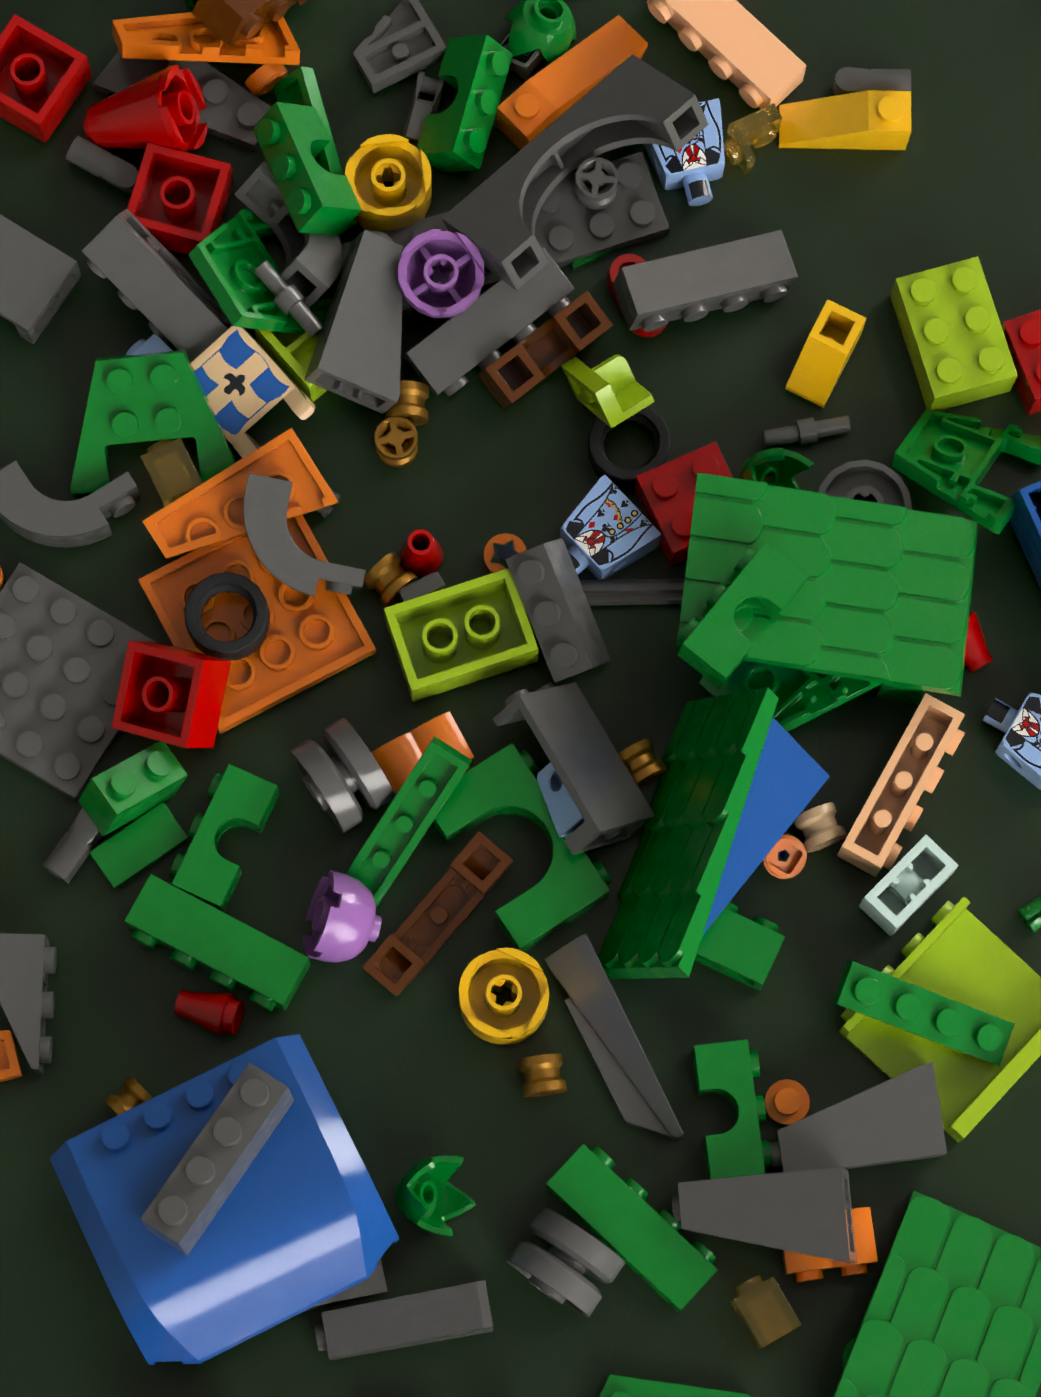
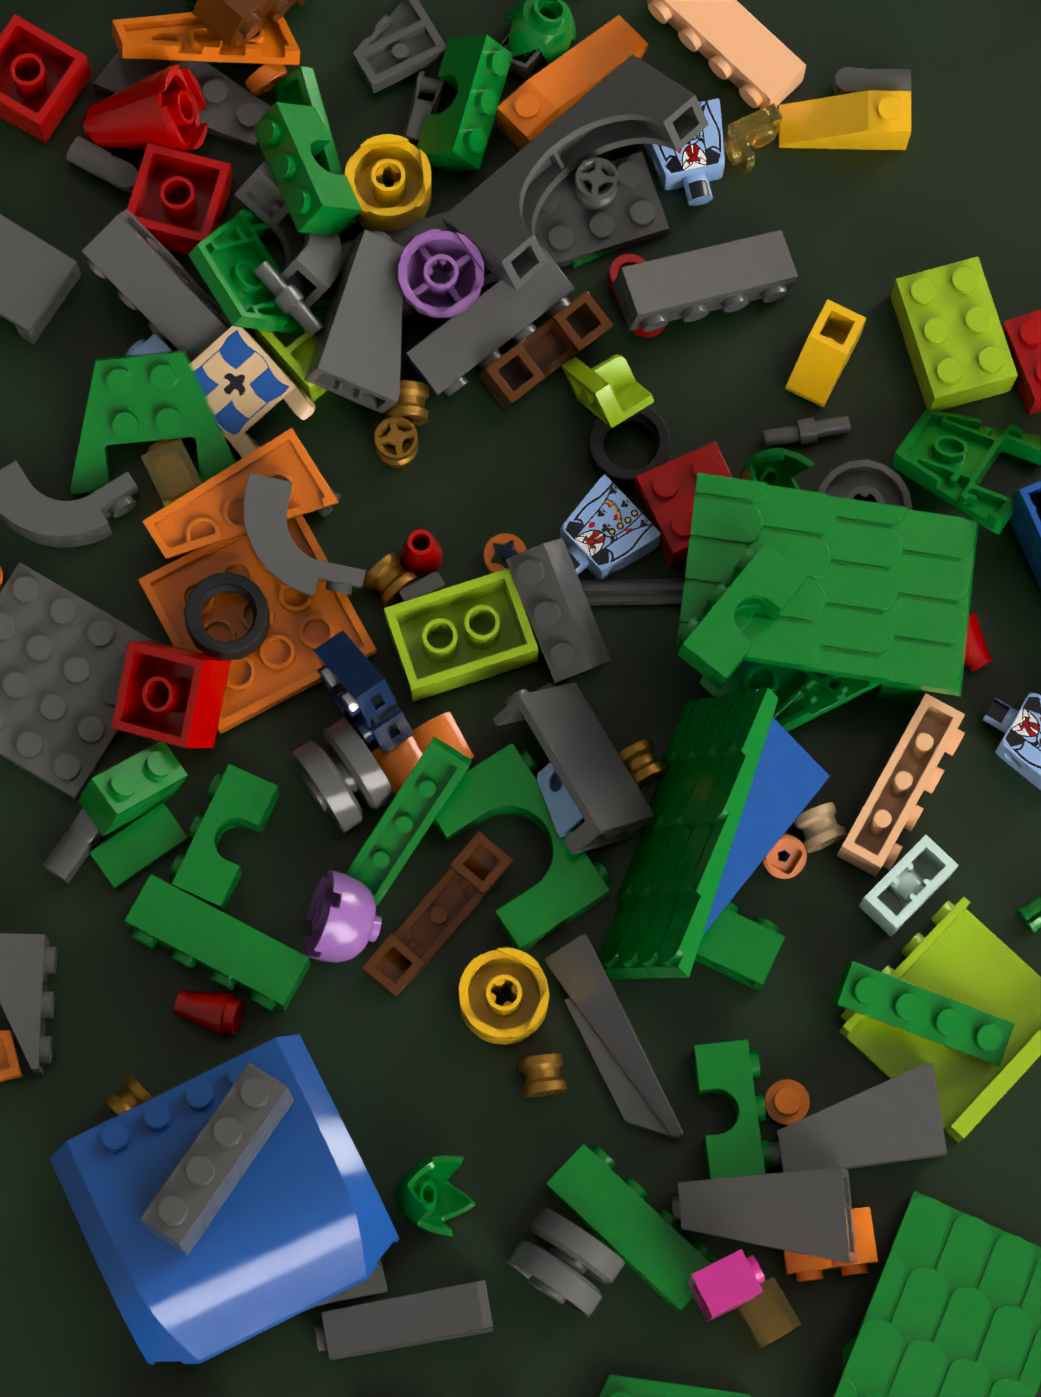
none -> dark blue piece [314,630,414,754]
none -> dark pink brick [686,1249,765,1322]

